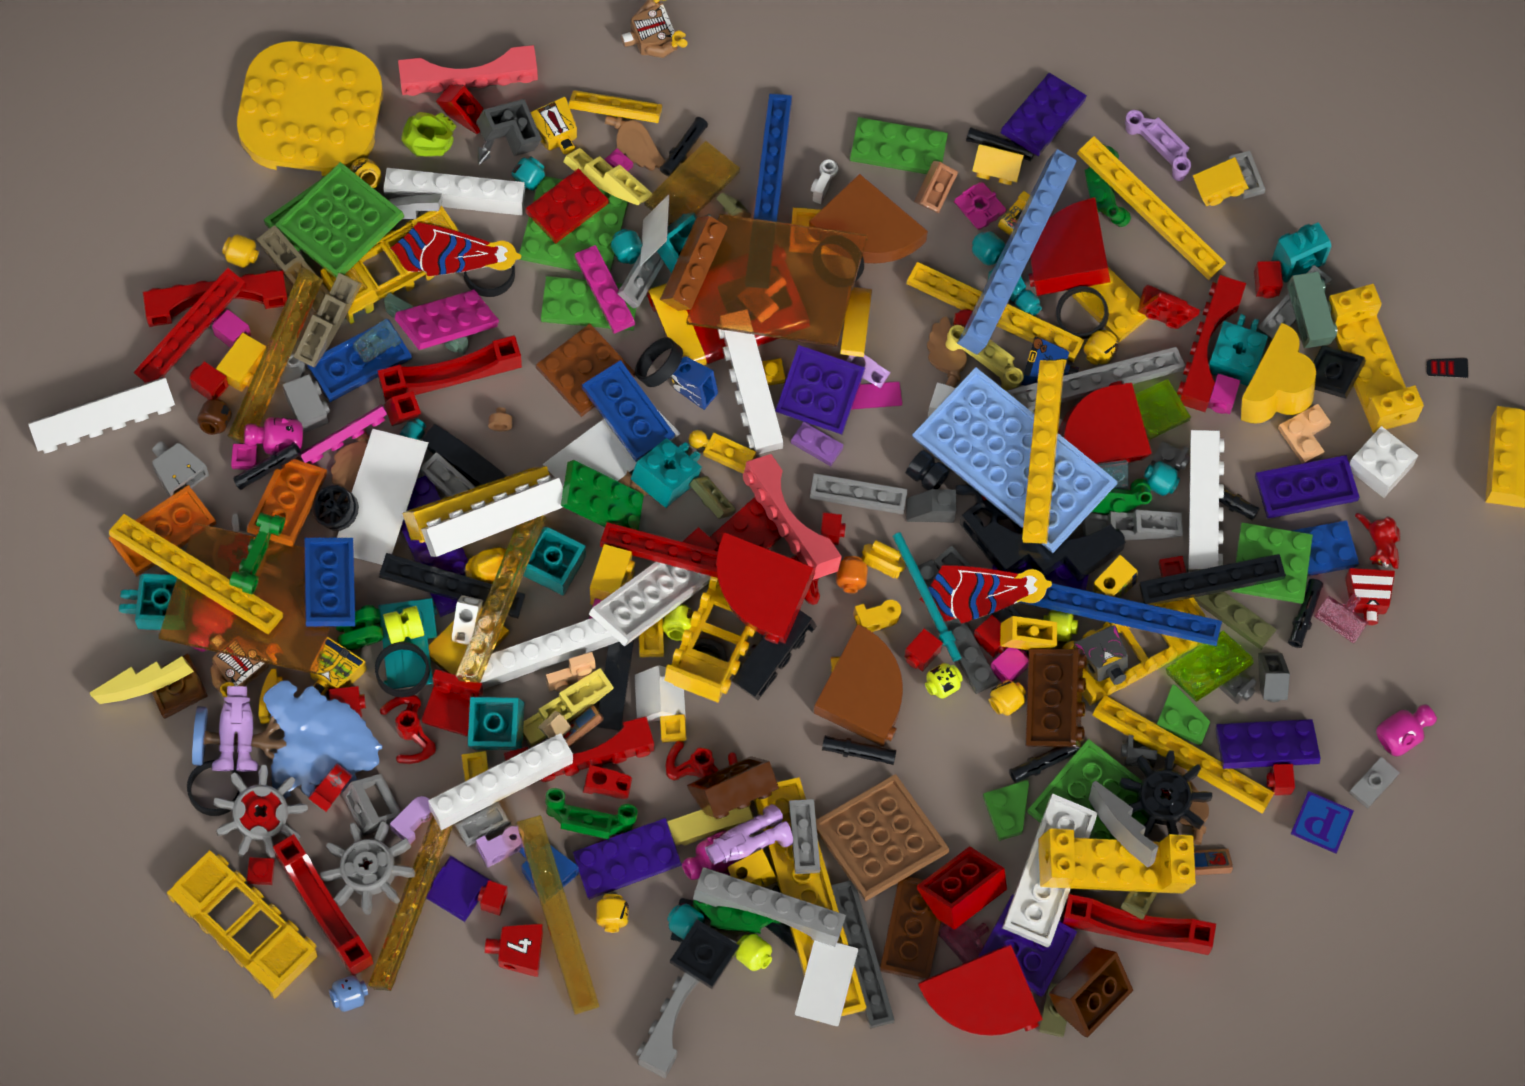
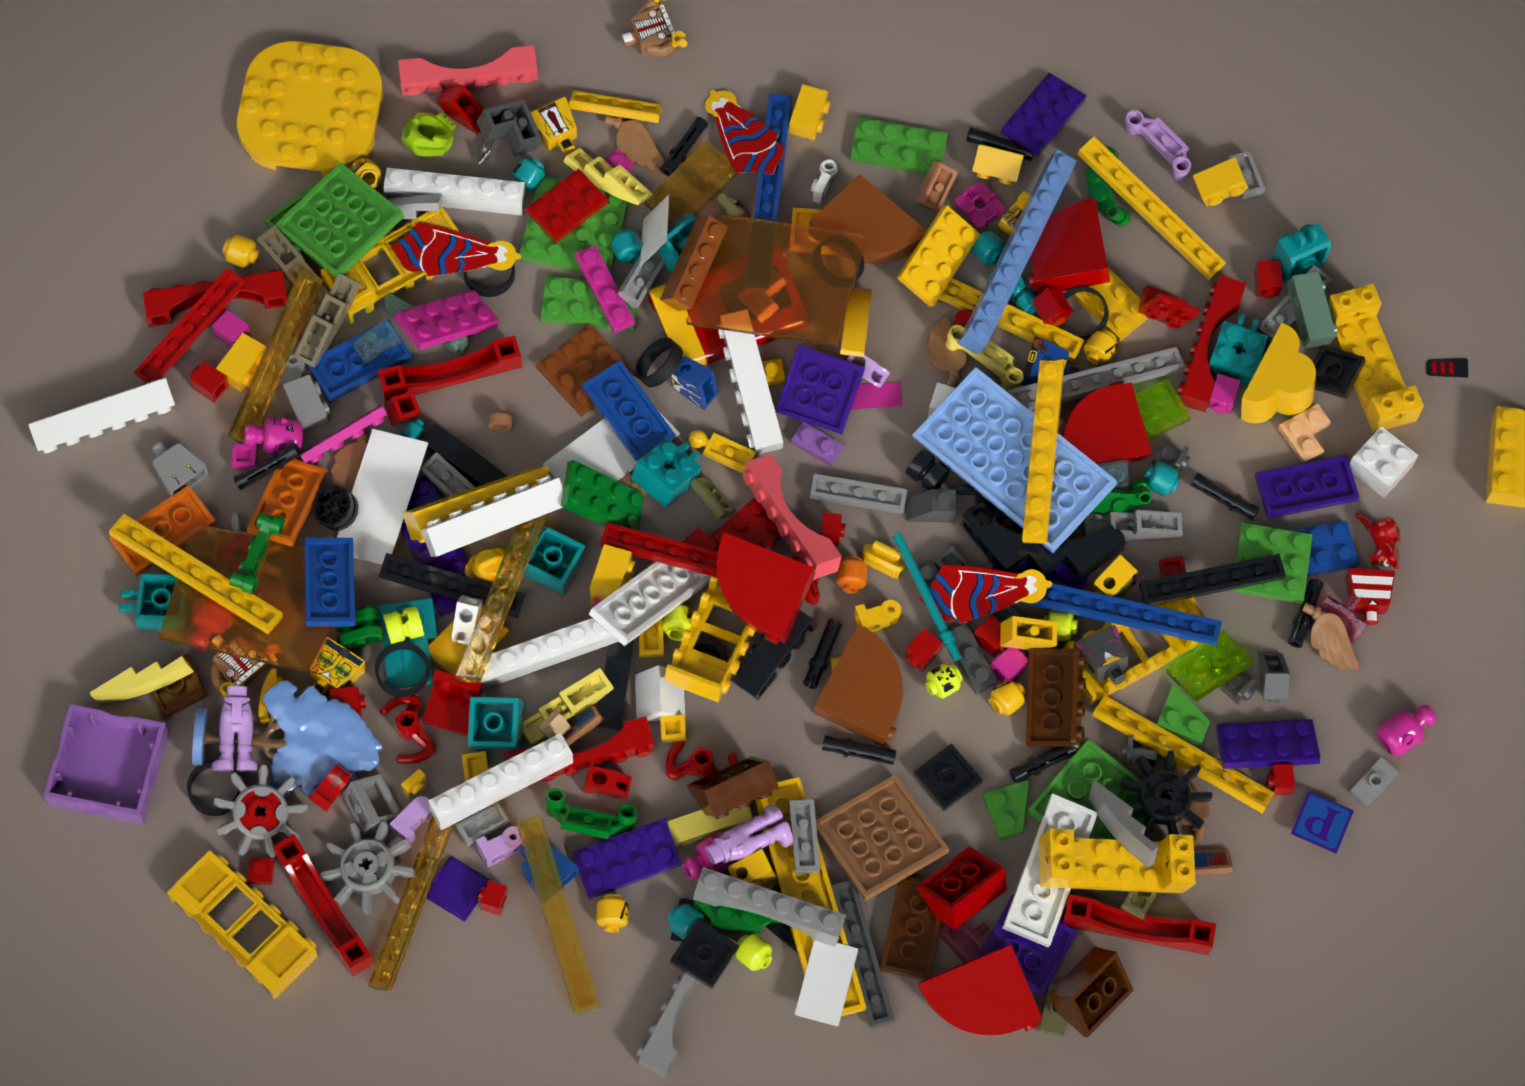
reddish brown head [197,399,232,435] -> none
medium blue head [329,975,368,1012] -> none
red torso [485,924,543,977] -> none
light nougat plate [546,652,595,692] -> none
white brick [1189,430,1224,572] -> none
olive plate [1194,592,1276,650] -> none
none -> medium lavender tile [43,704,169,824]
none -> yellow plate [401,768,427,799]
none -> red sticker [705,90,784,175]
none -> yellow brick [789,84,831,141]
none -> black pin [802,619,842,689]
none -> yellow plate [896,205,980,307]
none -> black plate [913,743,983,811]
none -> red brick [1032,287,1073,326]
none -> medium nougat animal [1302,602,1359,671]

